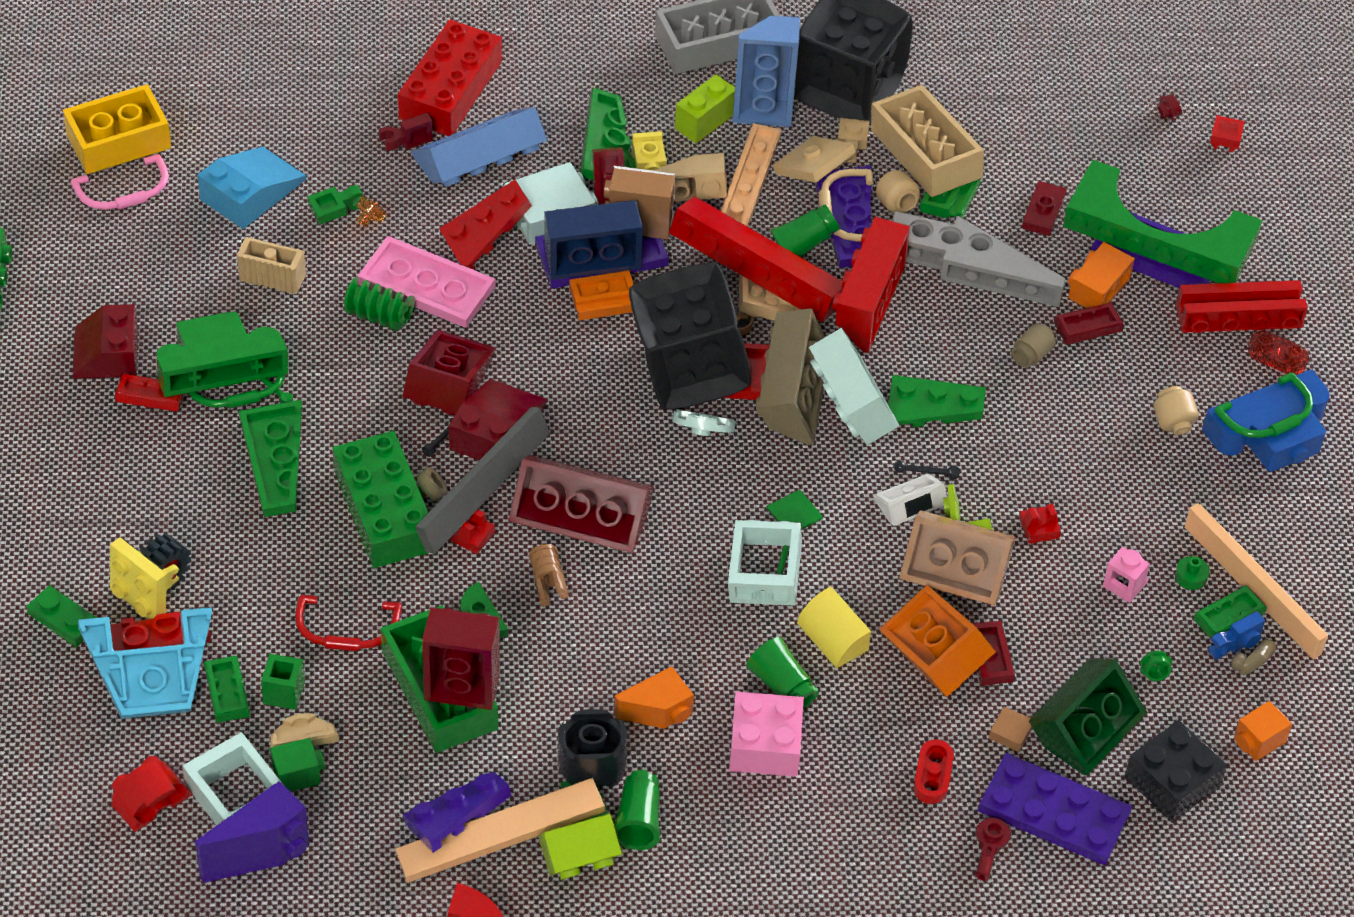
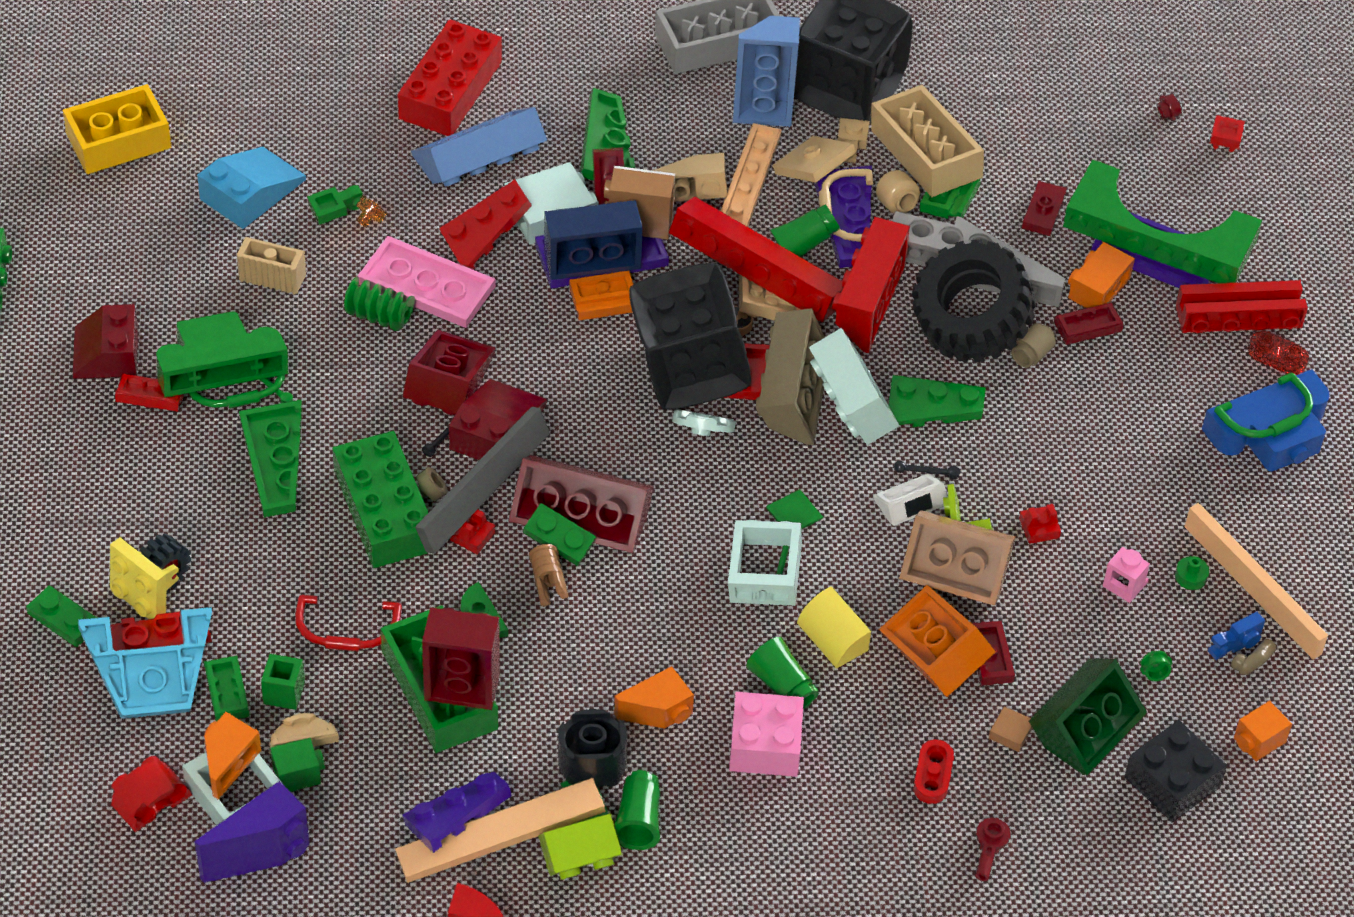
bright pink piece [71,154,169,210] -> none
dark red plate [379,113,433,151] -> none
light yellow brick [632,131,667,171] -> none
lime brick [675,74,735,144] -> none
dark purple plate [978,753,1133,866] -> none
tan head [1153,386,1199,435] -> none
green plate [1193,585,1267,639] -> none
none -> orange slope [204,712,261,799]
none -> green plate [523,503,596,566]
none -> black tyre [912,239,1036,363]

